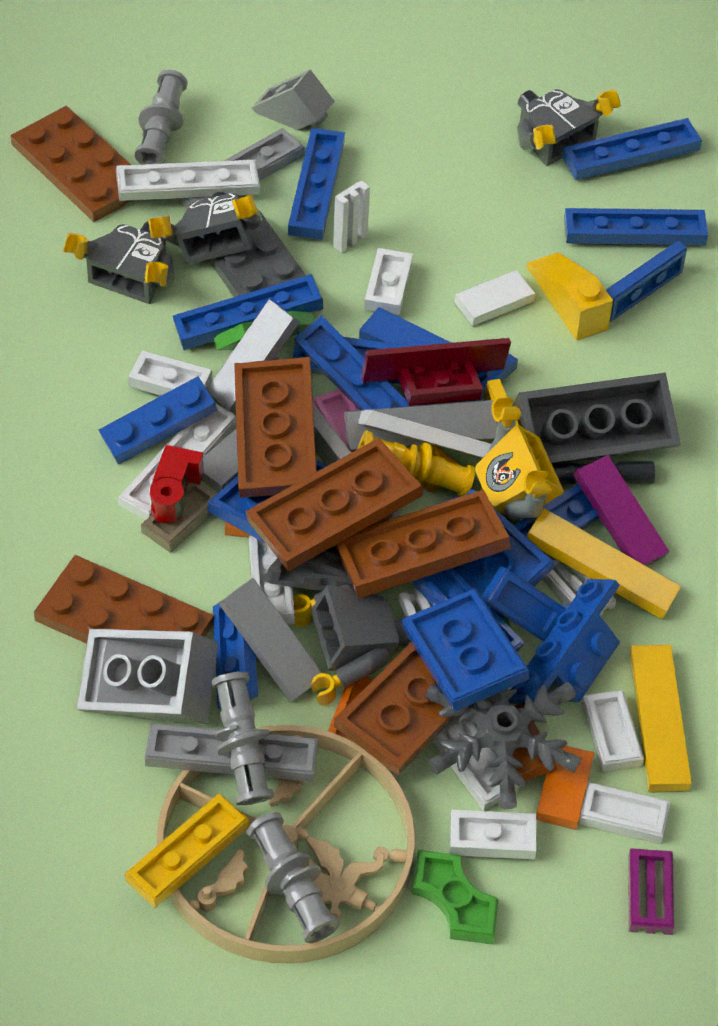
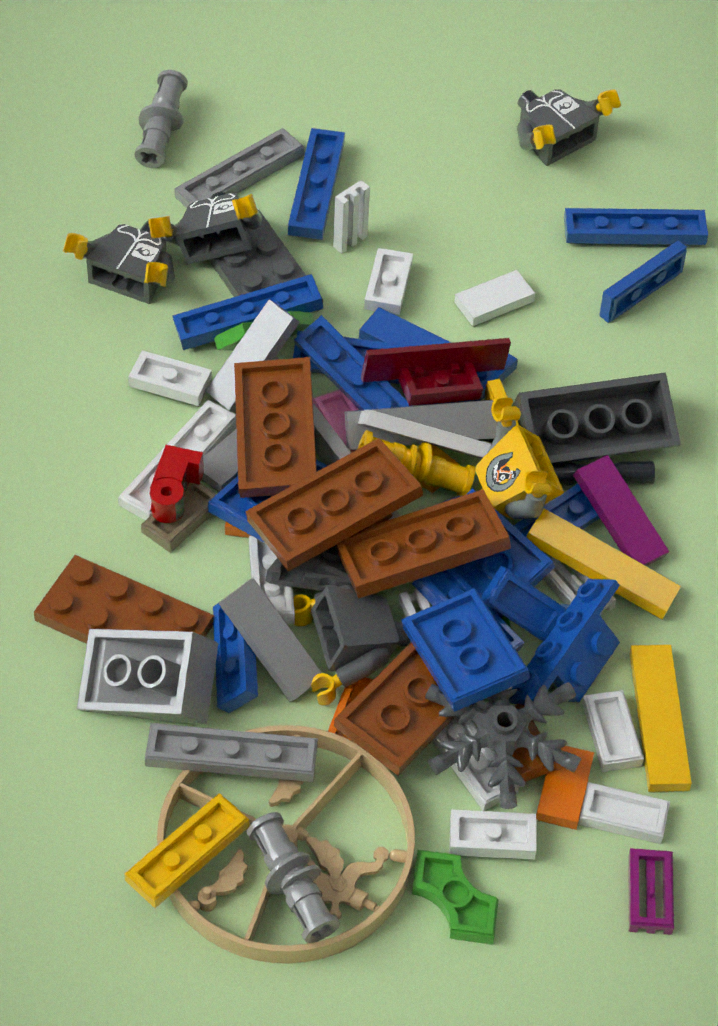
dark orange plate [11,105,133,222] -> none
blue plate [99,376,218,464] -> none
white tile [116,160,260,201] -> none
light grey piece [212,671,274,806] -> none
light grey slope [252,69,335,130] -> none
yellow slope [527,252,613,341] -> none
blue plate [562,118,702,180] -> none

